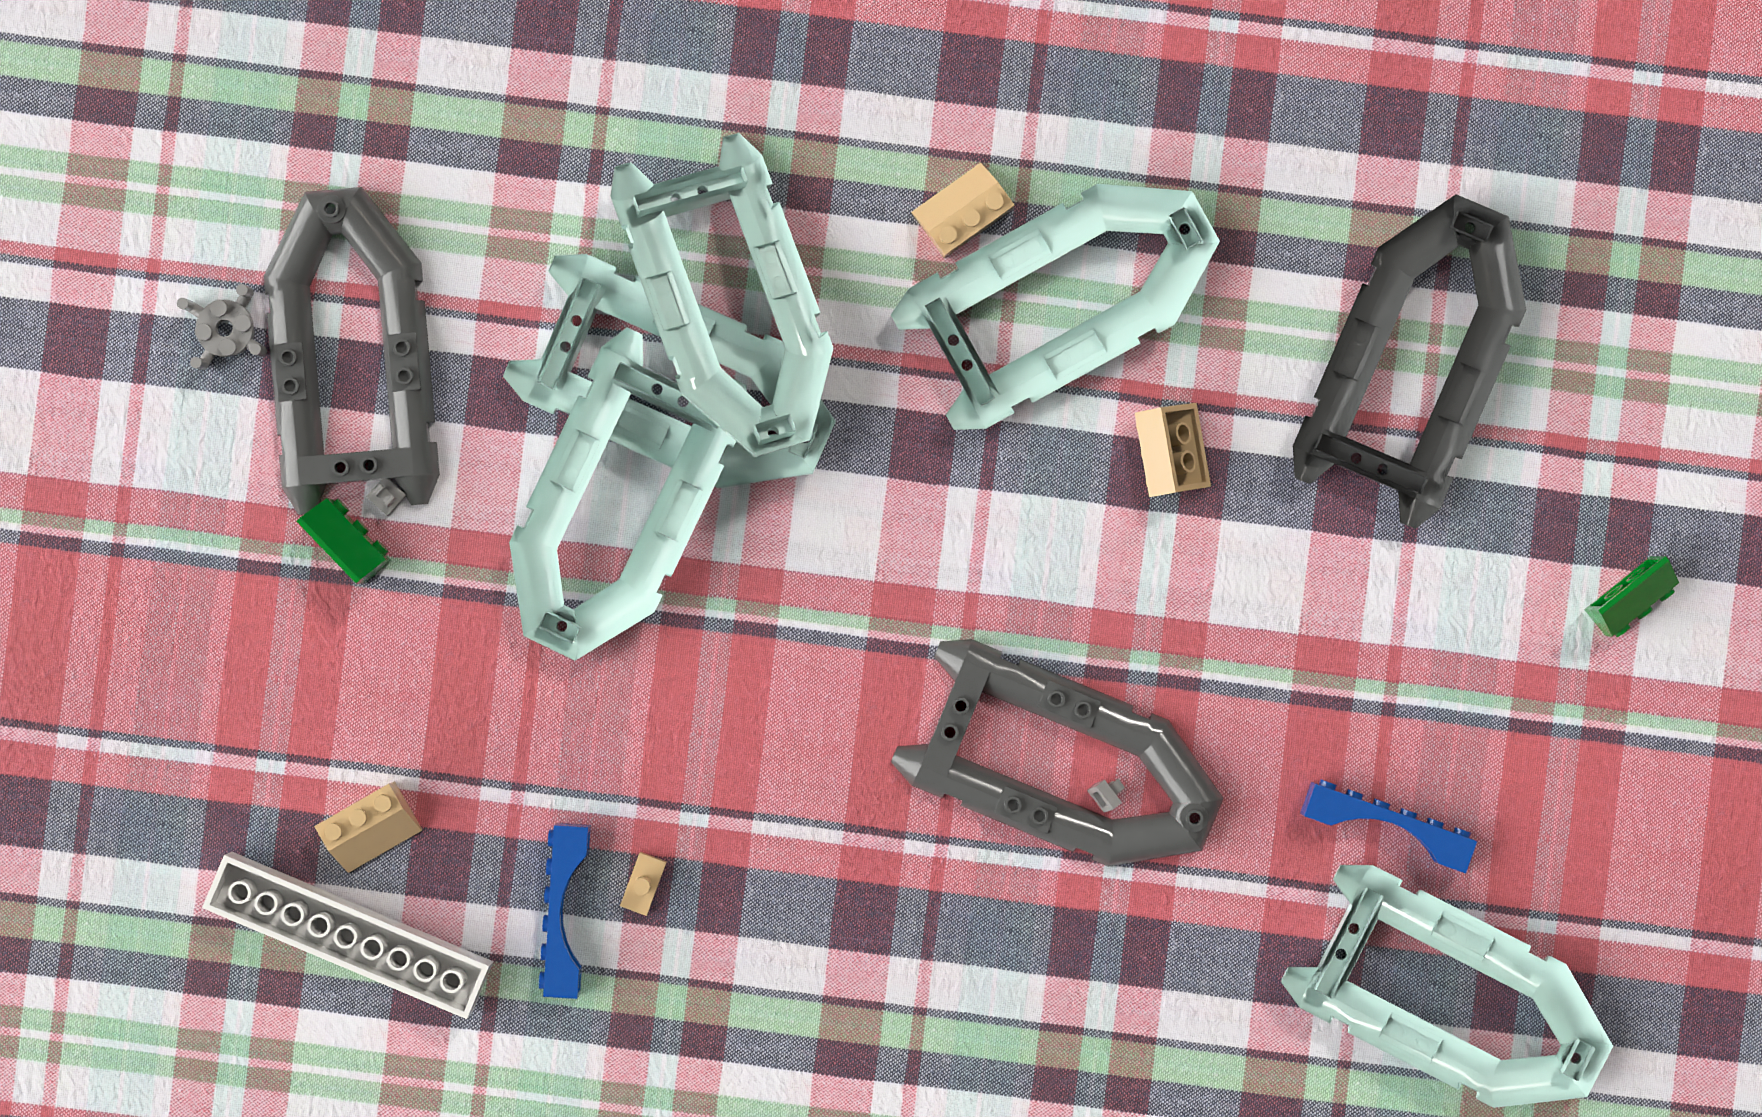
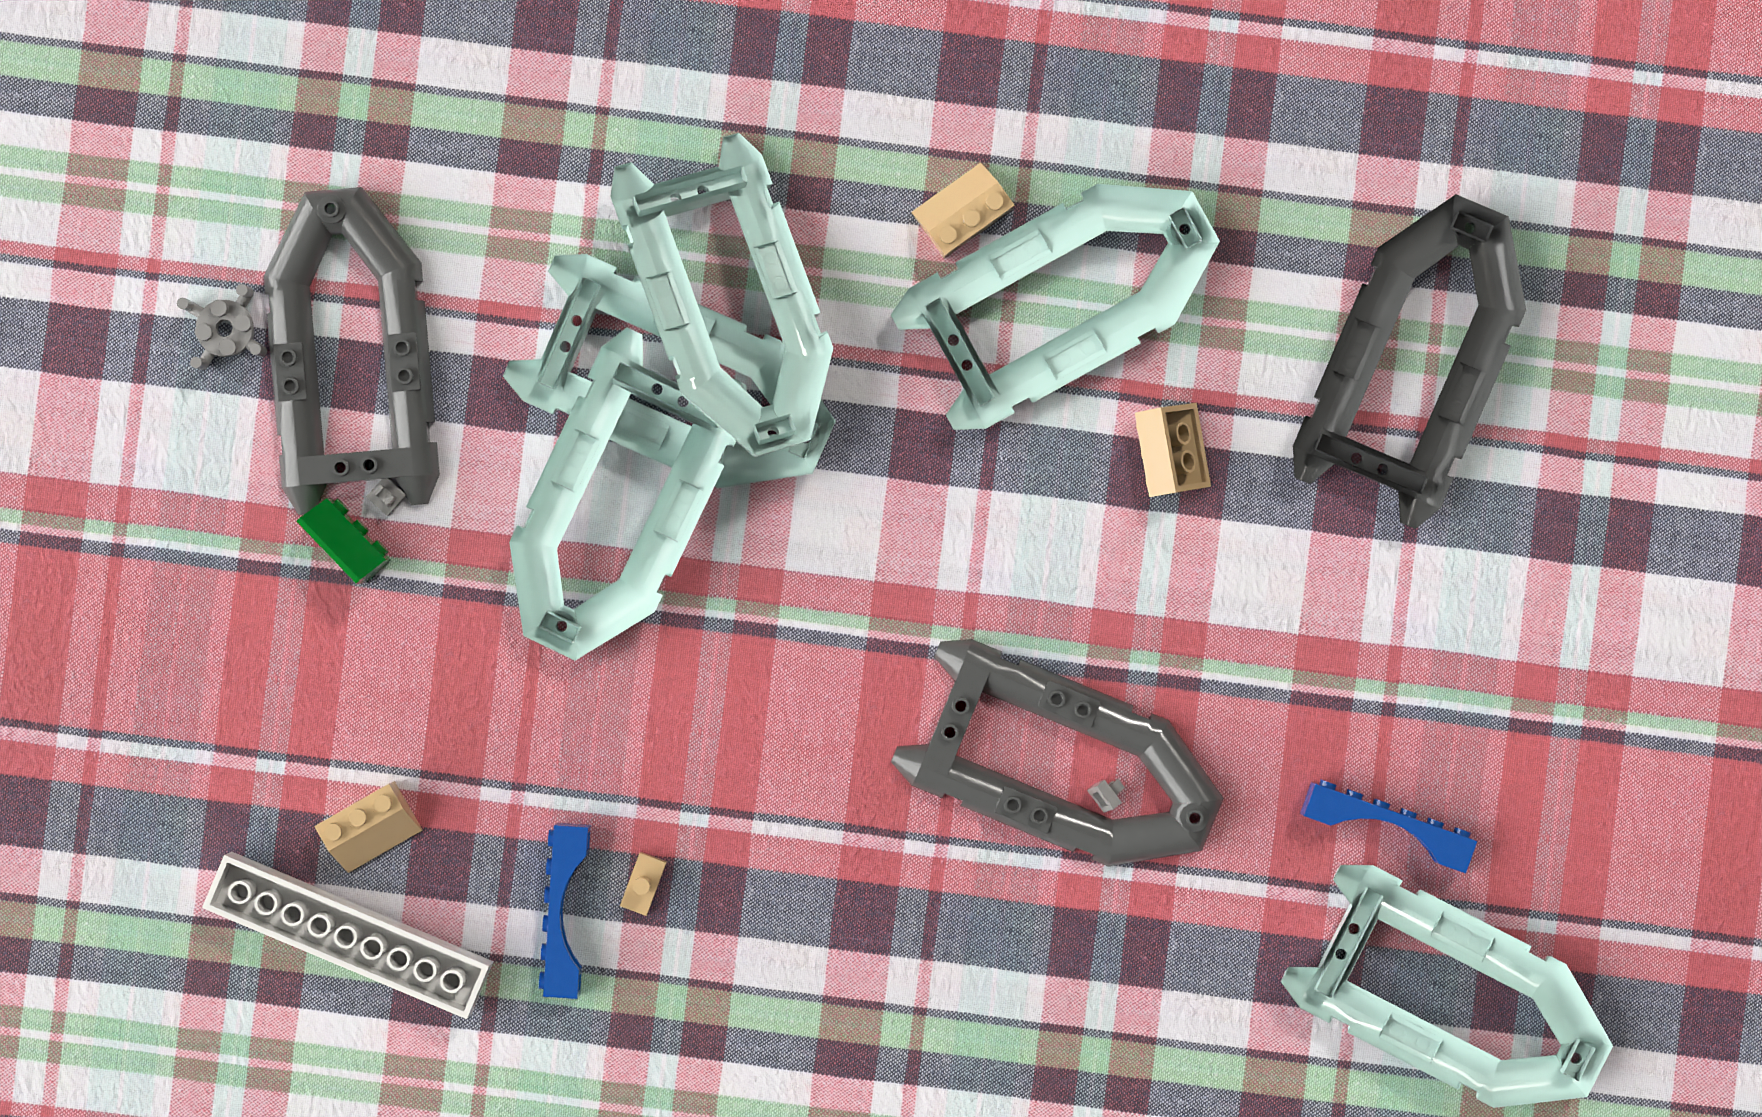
green slope [1584,556,1679,637] -> none

